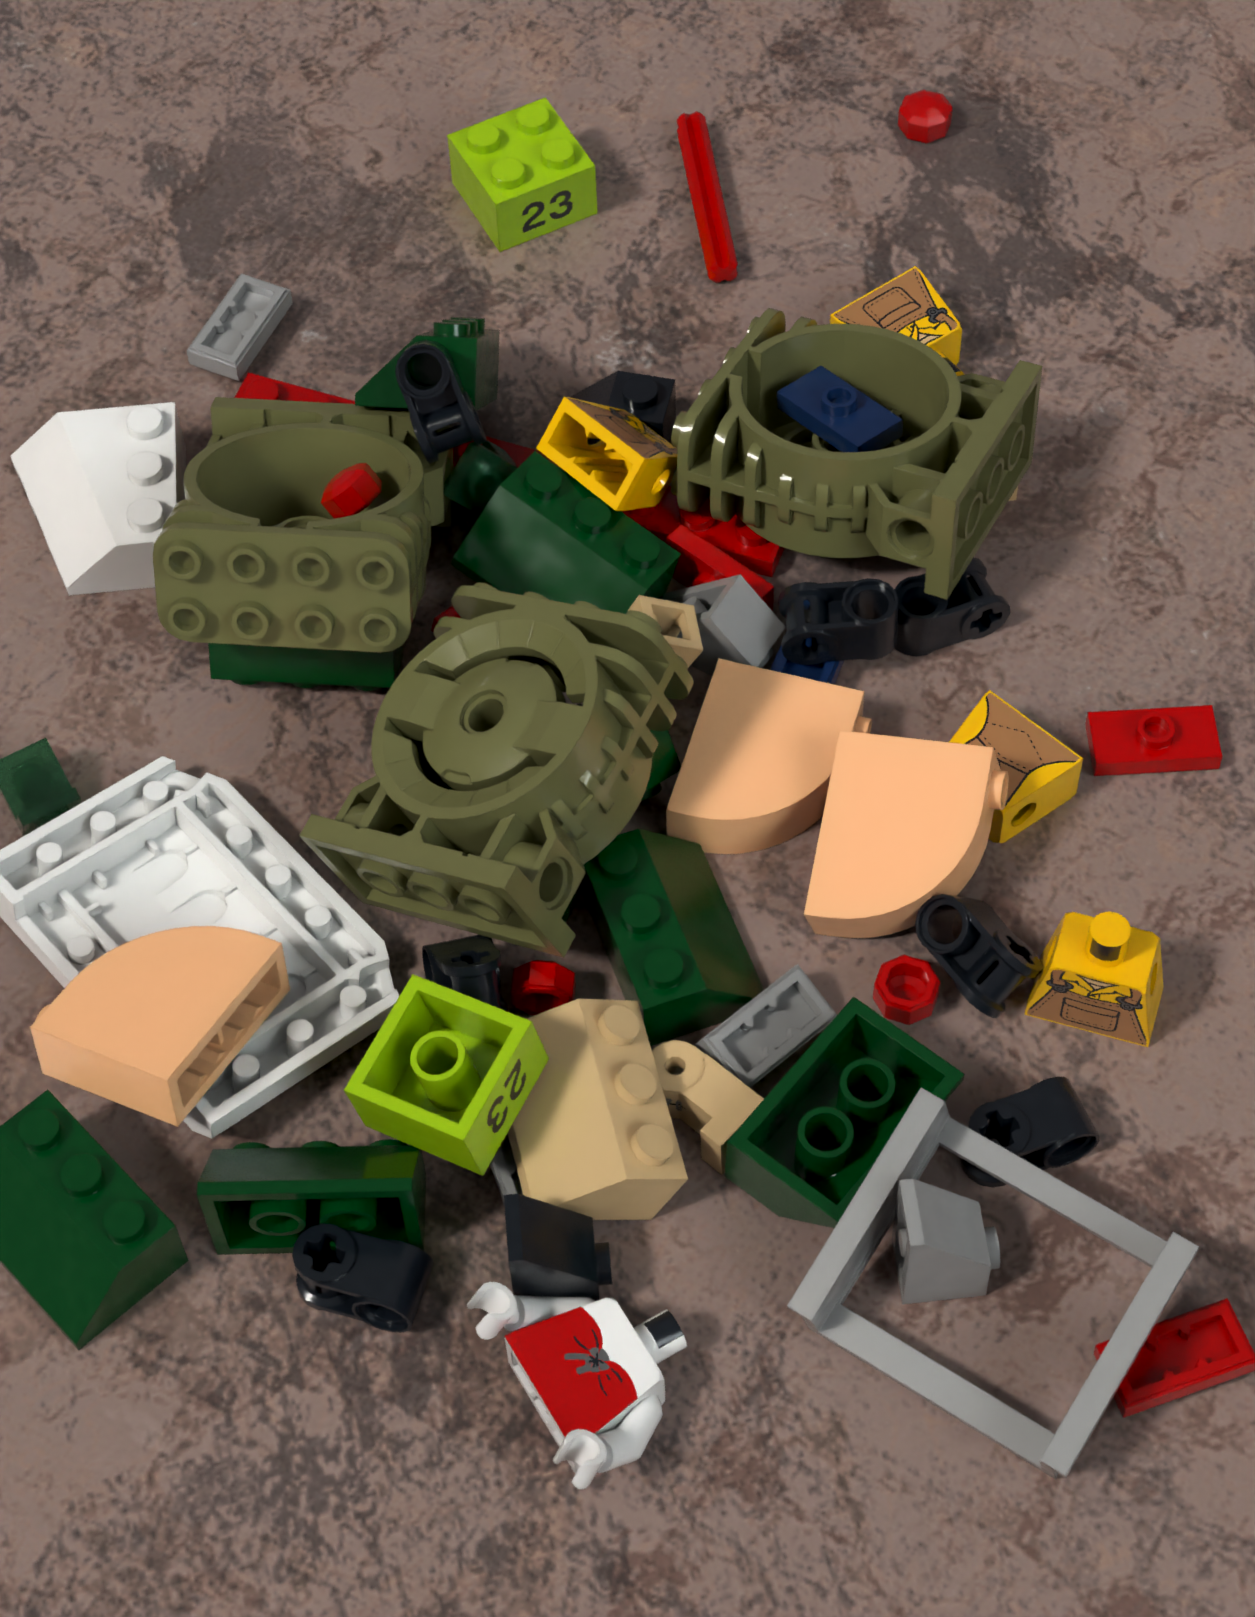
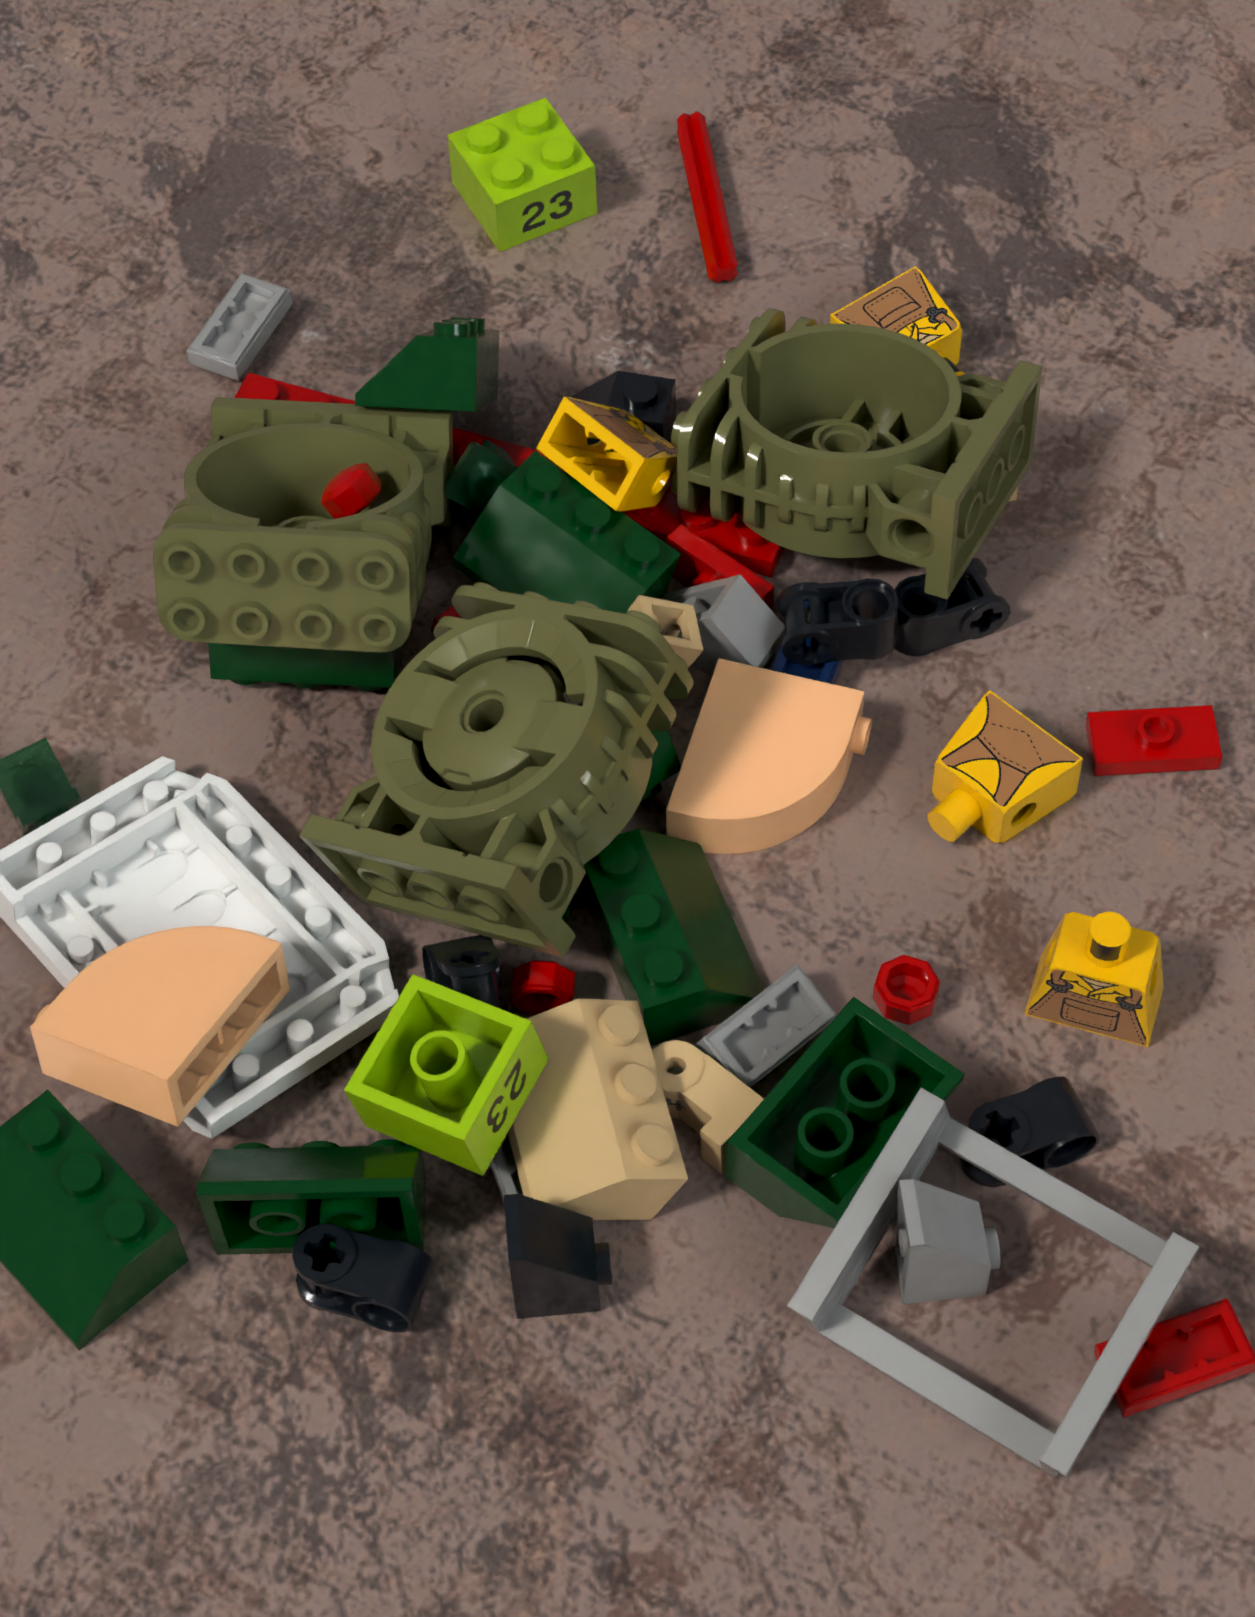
white wedge [10,402,186,595] -> none
black piece [395,340,487,464] -> none
torso [466,1282,687,1490] -> none
dark blue plate [777,366,903,452] -> none
light nougat brick [804,730,1009,938] -> none
red tile [898,89,953,143] -> none
black piece [915,894,1043,1018] -> none

